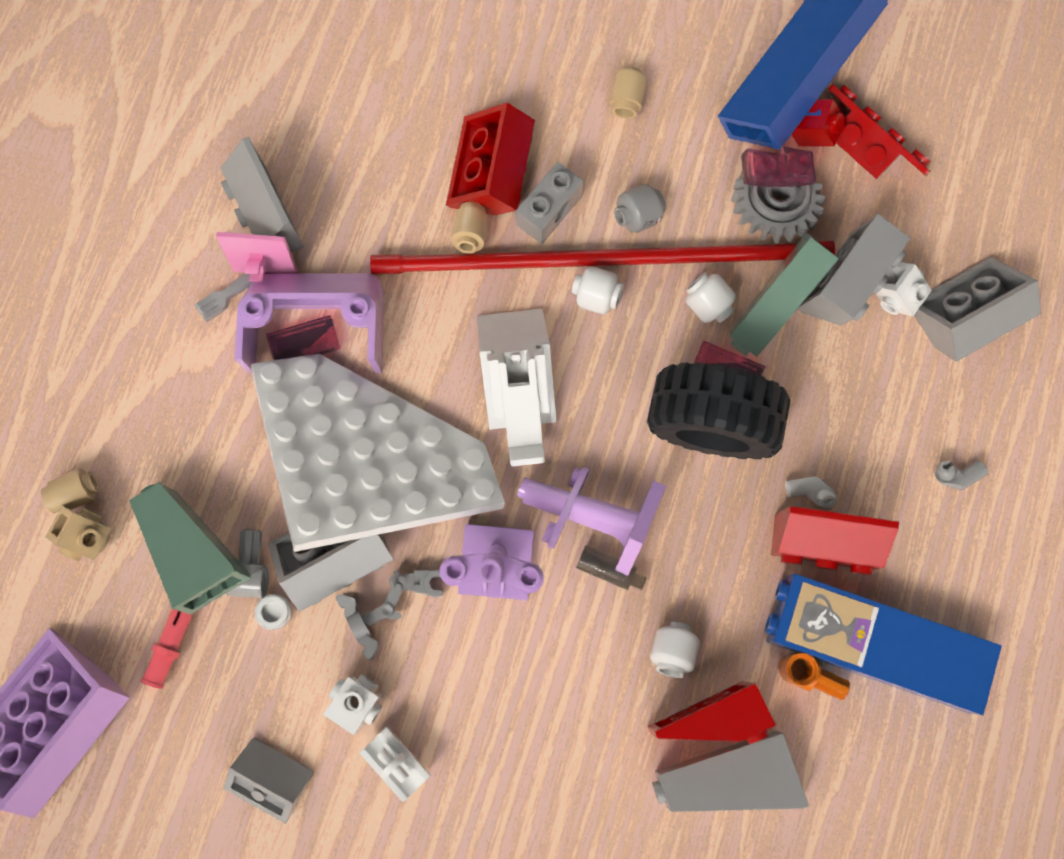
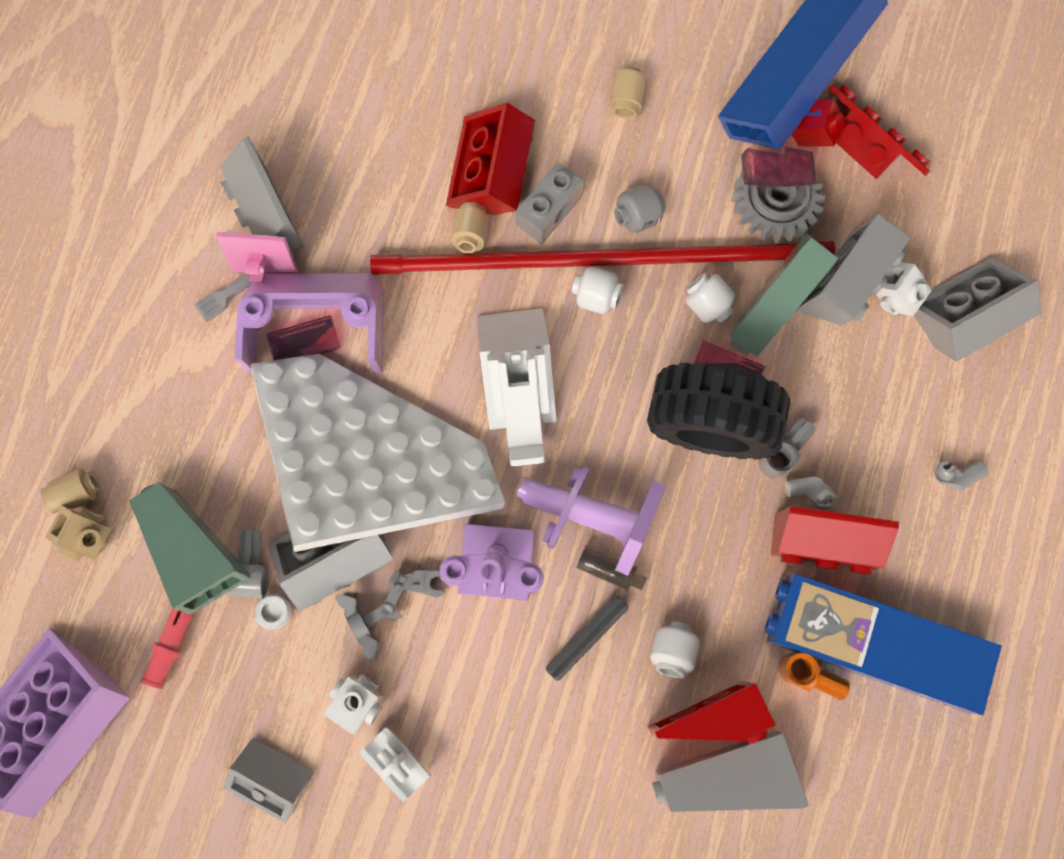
none -> dark grey axle [546,596,628,681]
none -> light grey axle [758,417,815,478]

